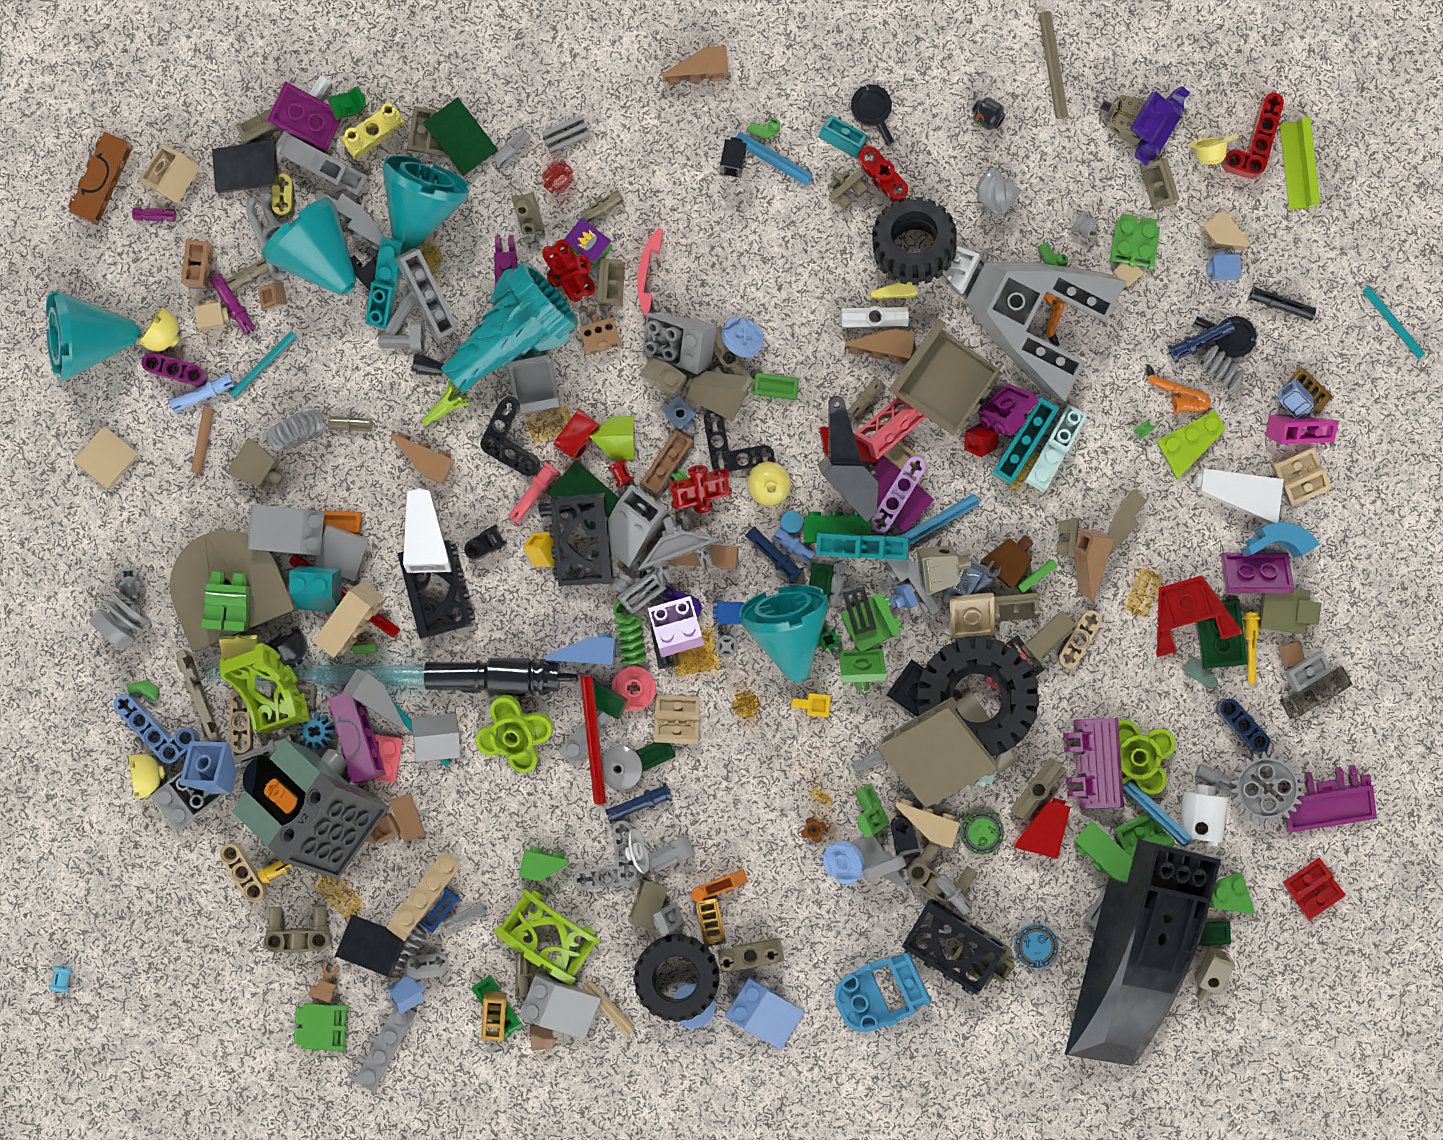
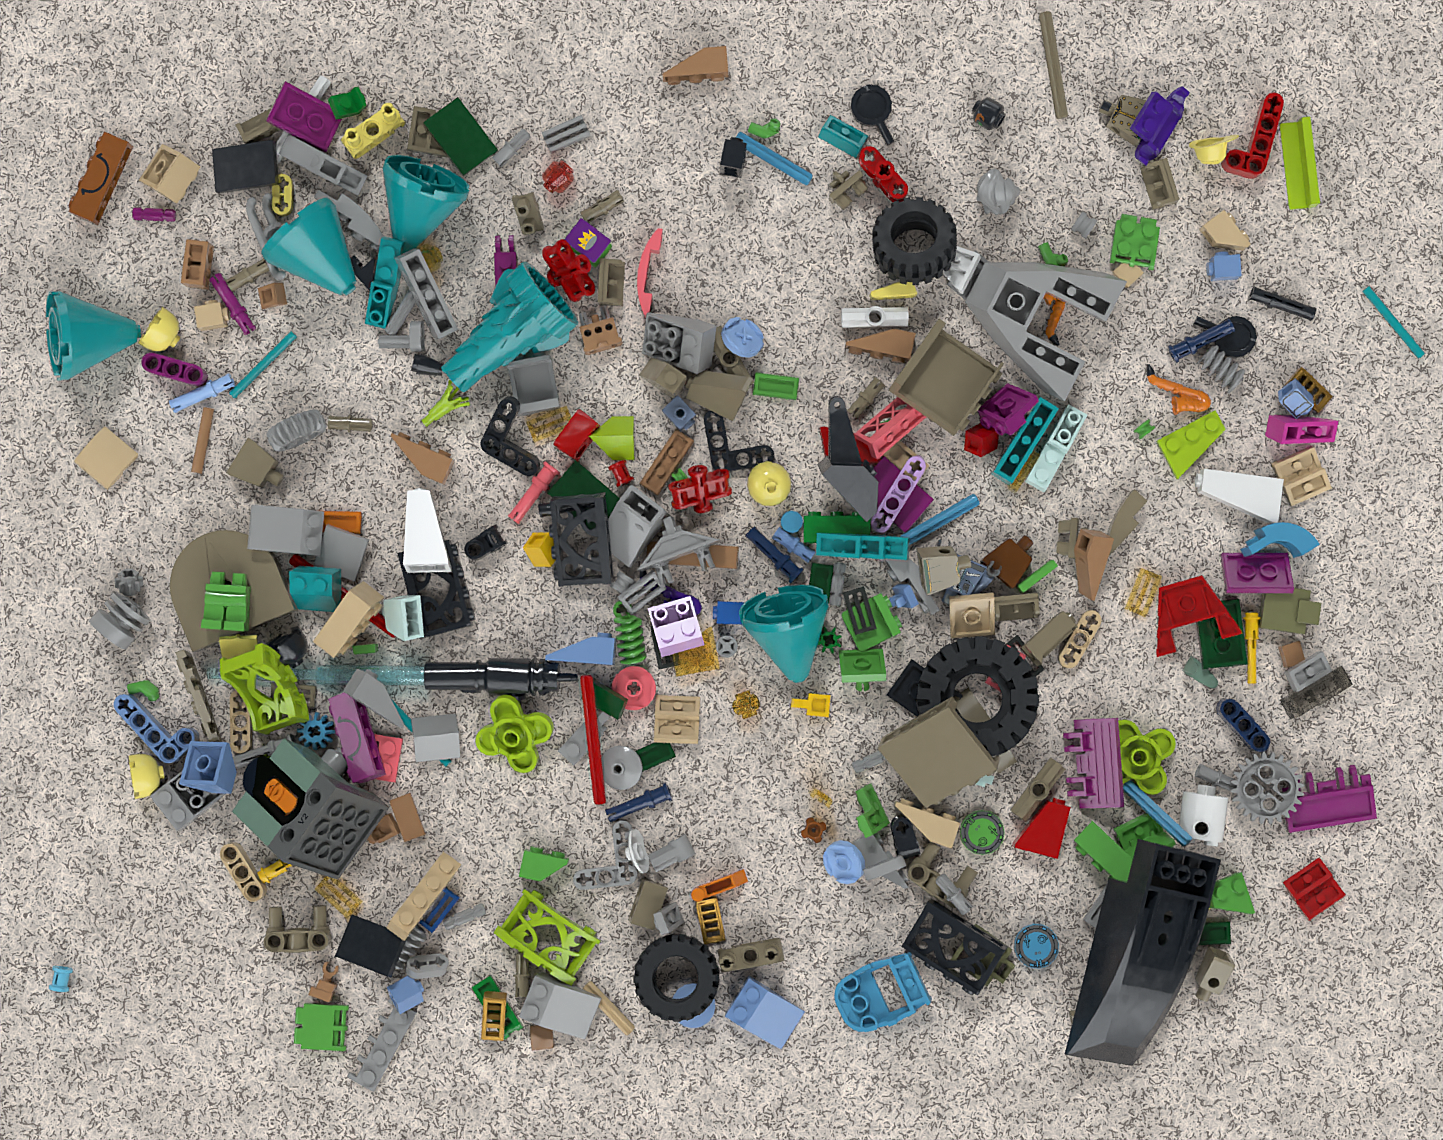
none -> light aqua torso [382,595,424,641]

